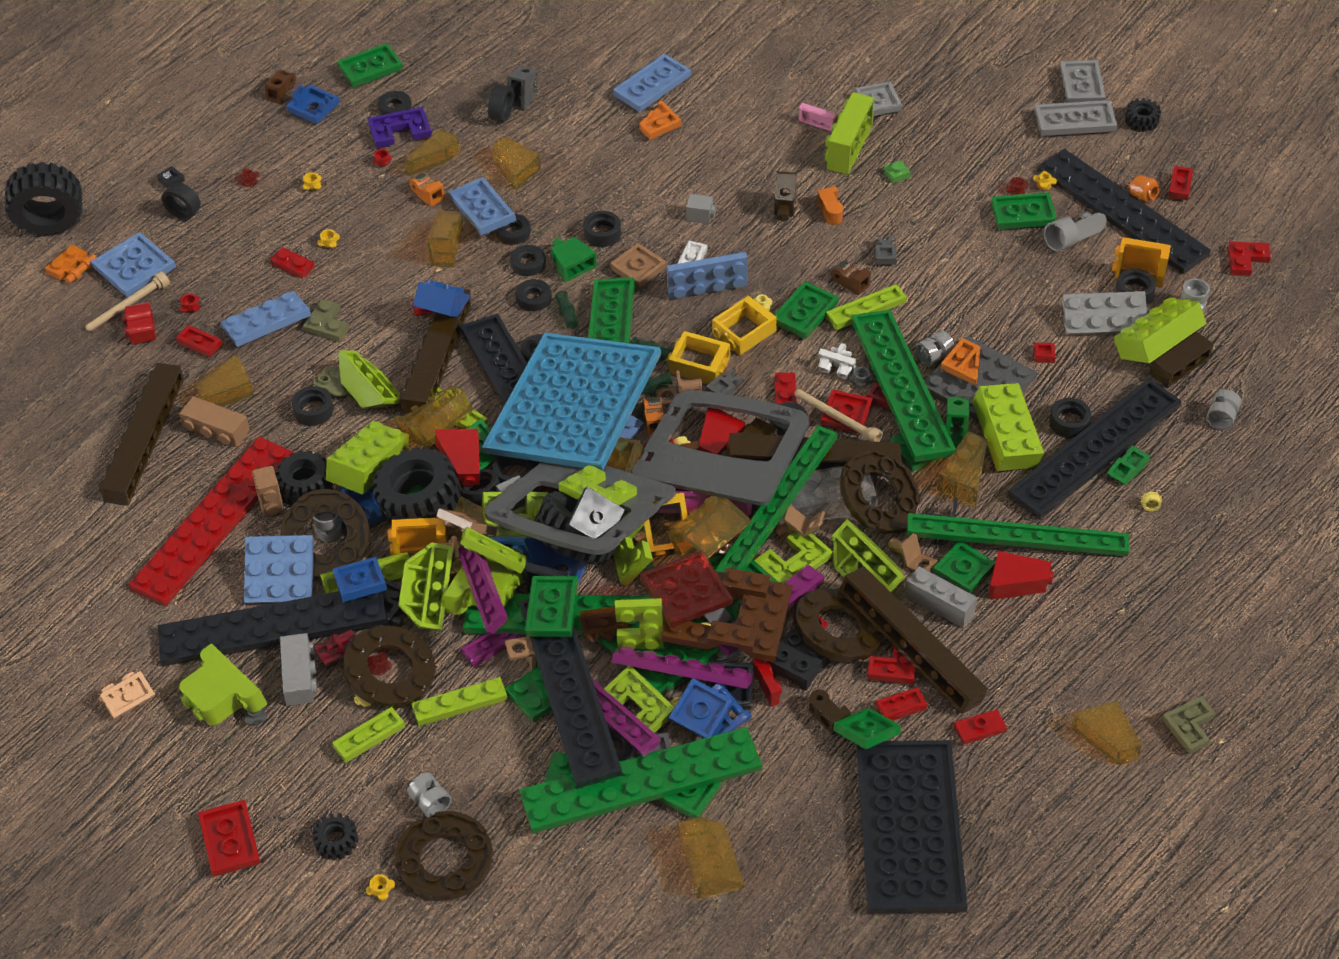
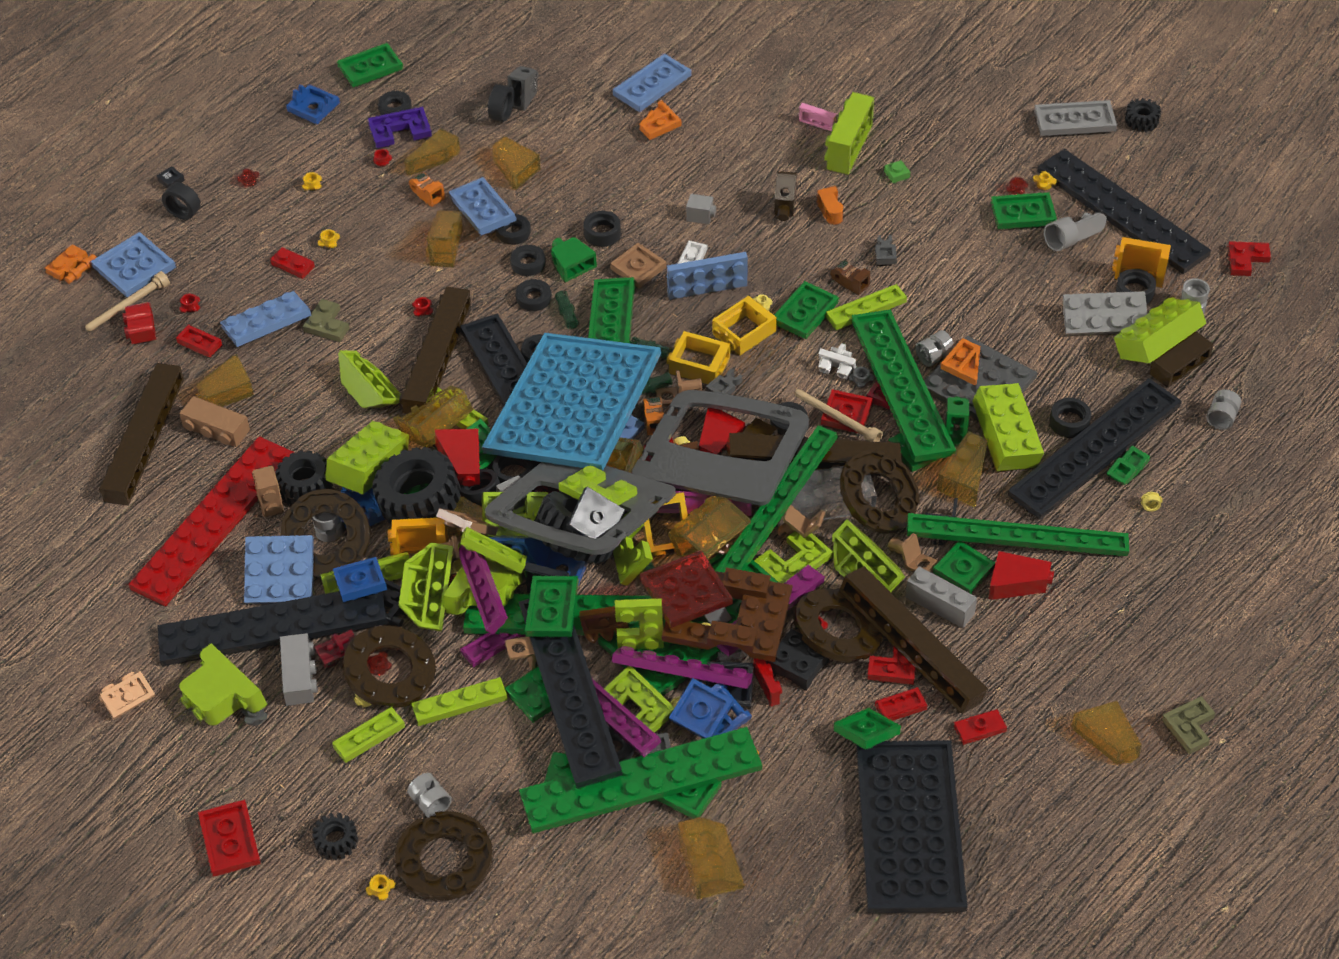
black tyre [5,162,83,236] -> none
reddish brown leg [264,70,296,104] -> none
black tyre [292,386,333,426] -> none
olive plate [313,367,346,396] -> none
blue slope [413,280,470,317] -> none
red plate [774,372,797,404] -> none
dark brown leg [809,690,851,736] -> none
light grey plate [855,81,902,116] -> none
red tile [1033,343,1056,363] -> none
light grey plate [1060,60,1106,103] -> none
orange head [1129,175,1159,203] -> none
red plate [1168,166,1193,201] -> none

